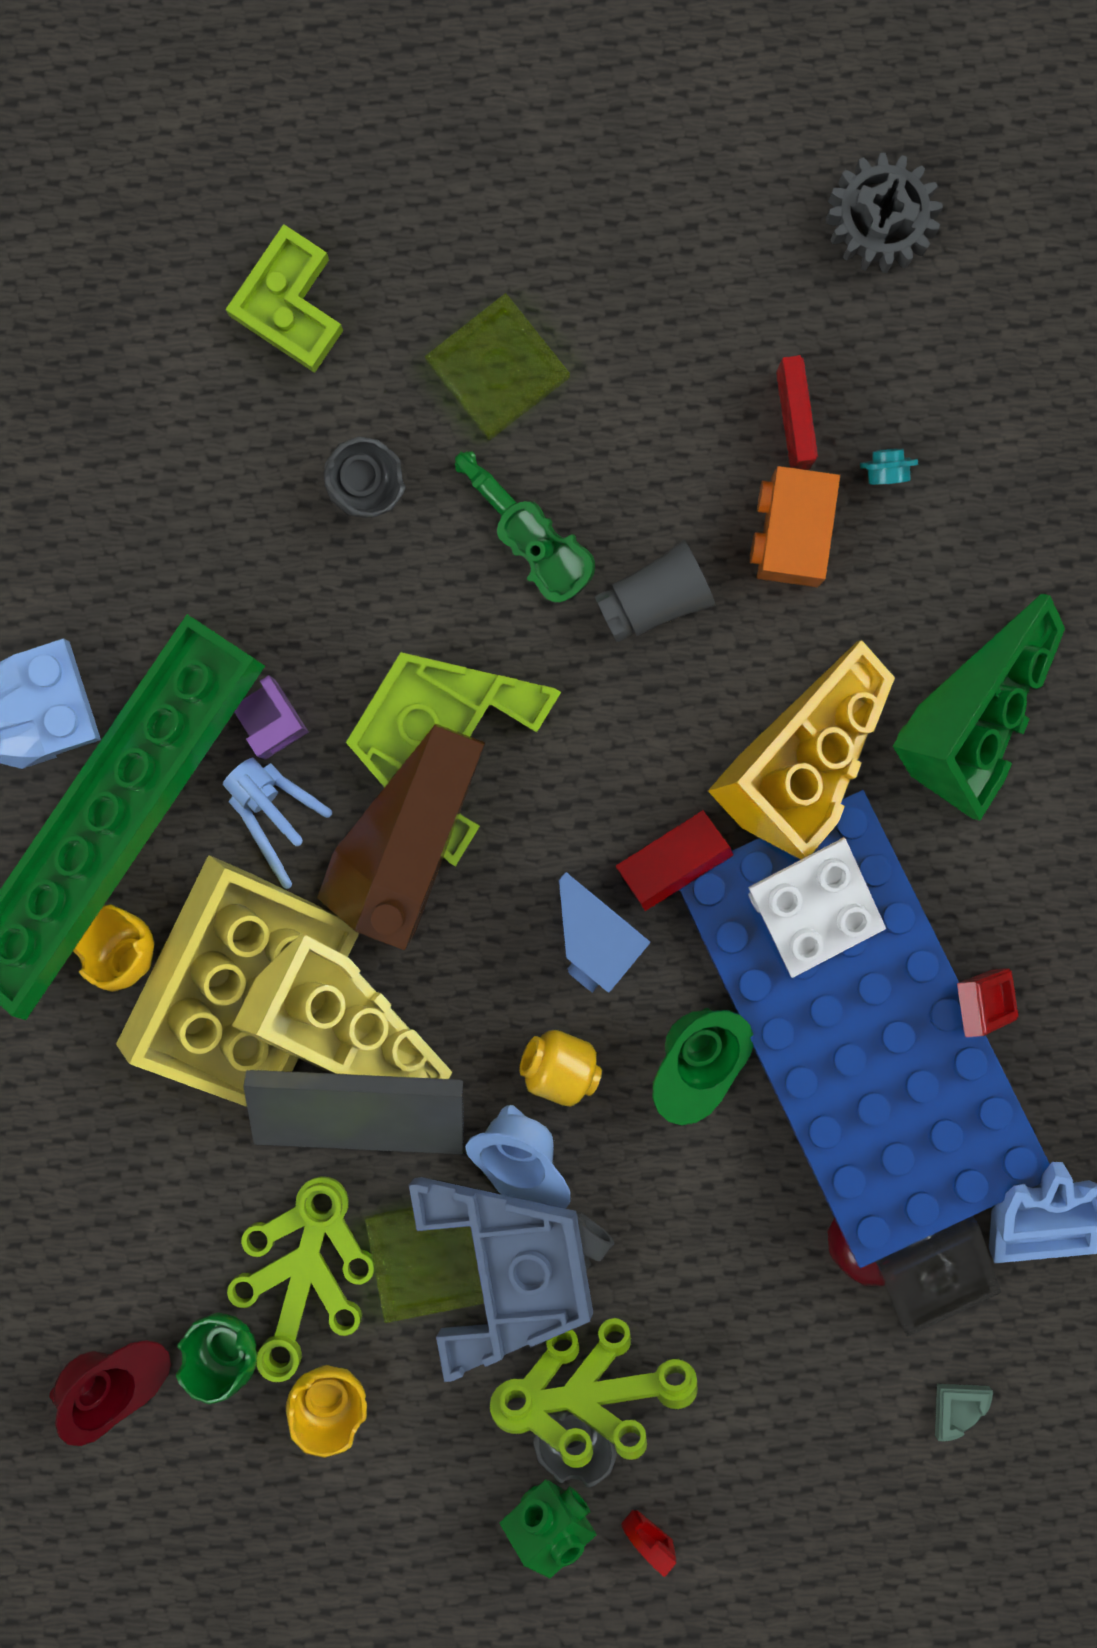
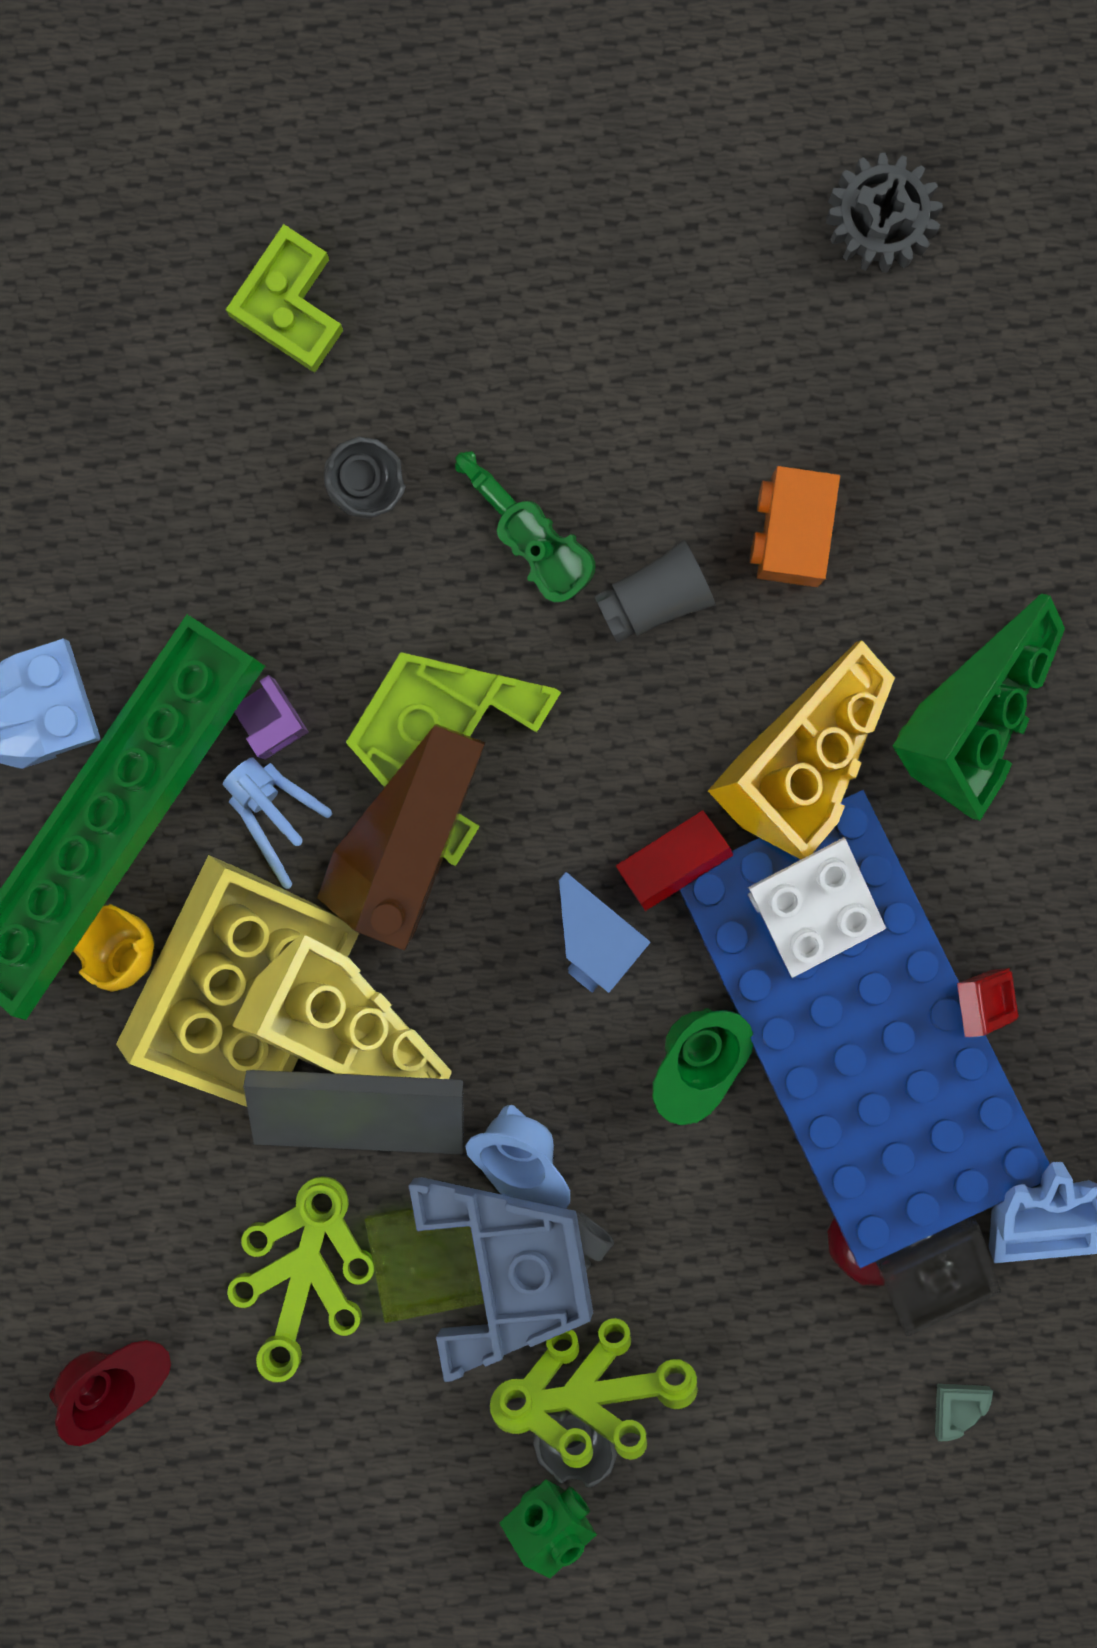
green hair [176,1312,257,1405] -> none
yellow hair [286,1365,367,1458] -> none
clear neon green tile [425,293,570,441] -> none
yellow head [520,1030,602,1107] -> none
red tile [621,1510,677,1577] -> none
red tile [776,355,818,470] -> none
teal plate [860,449,918,485] -> none

